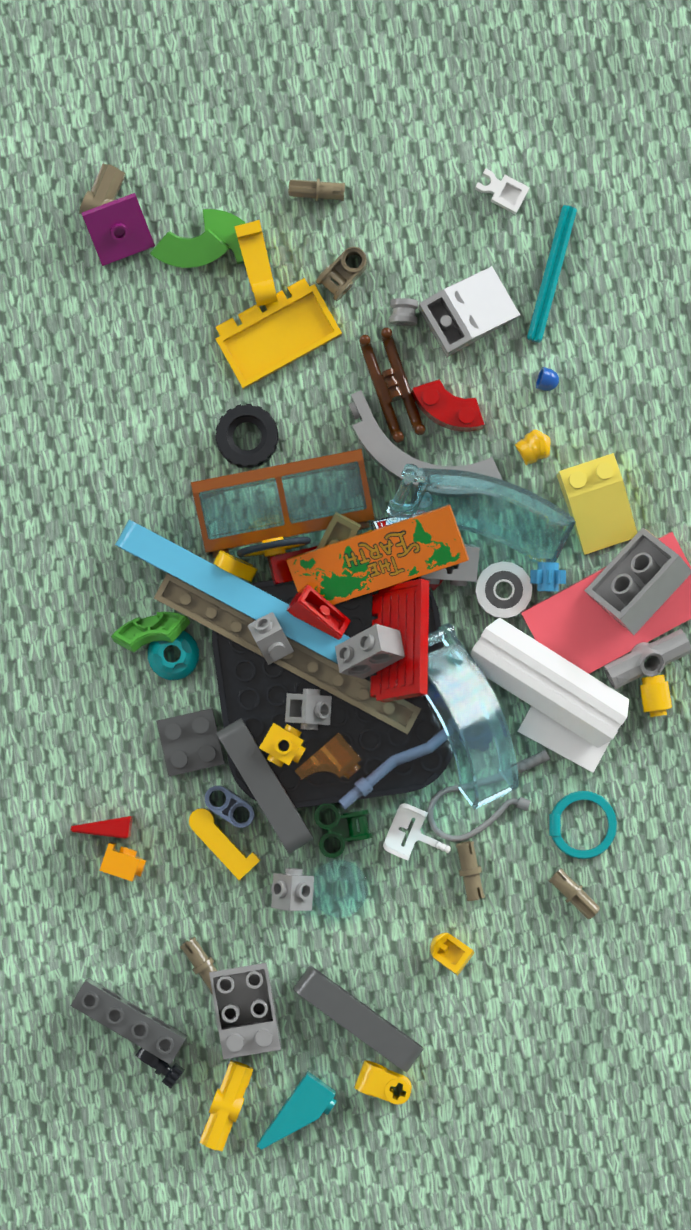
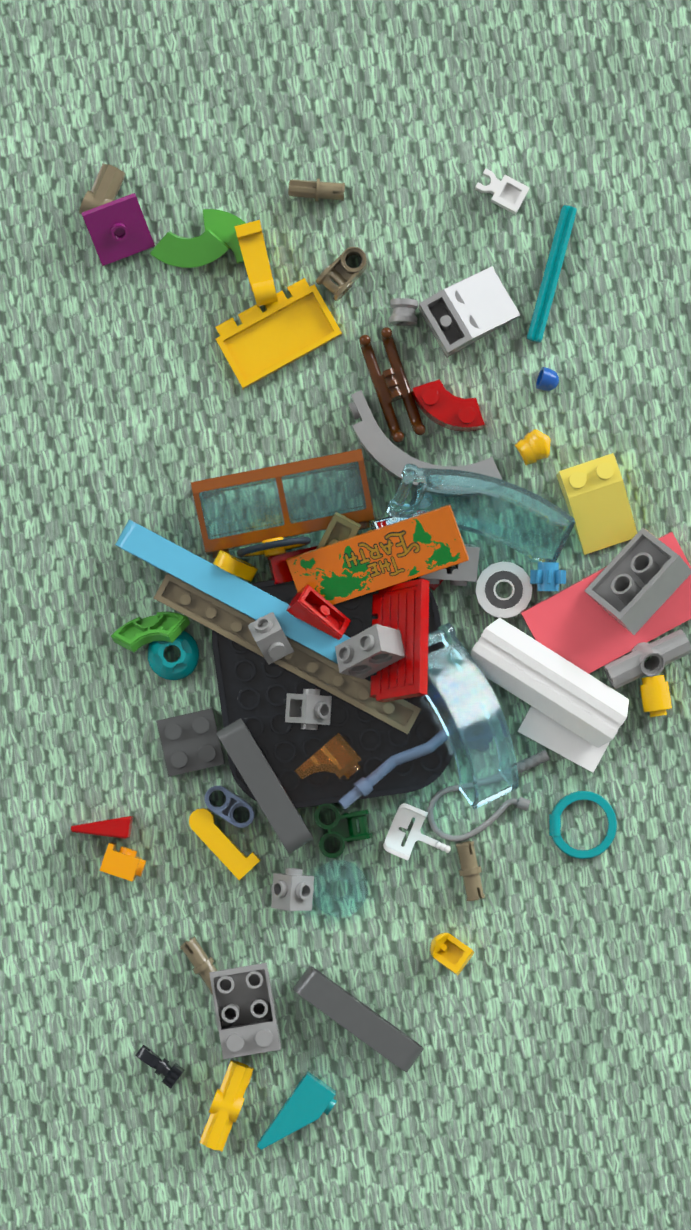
dark grey brick [70,978,187,1065] -> none
black tyre [215,404,279,469] -> none
yellow brick [259,723,306,768] -> none
yellow piece [354,1060,412,1105] -> none
dark tan axle [548,868,600,919] -> none

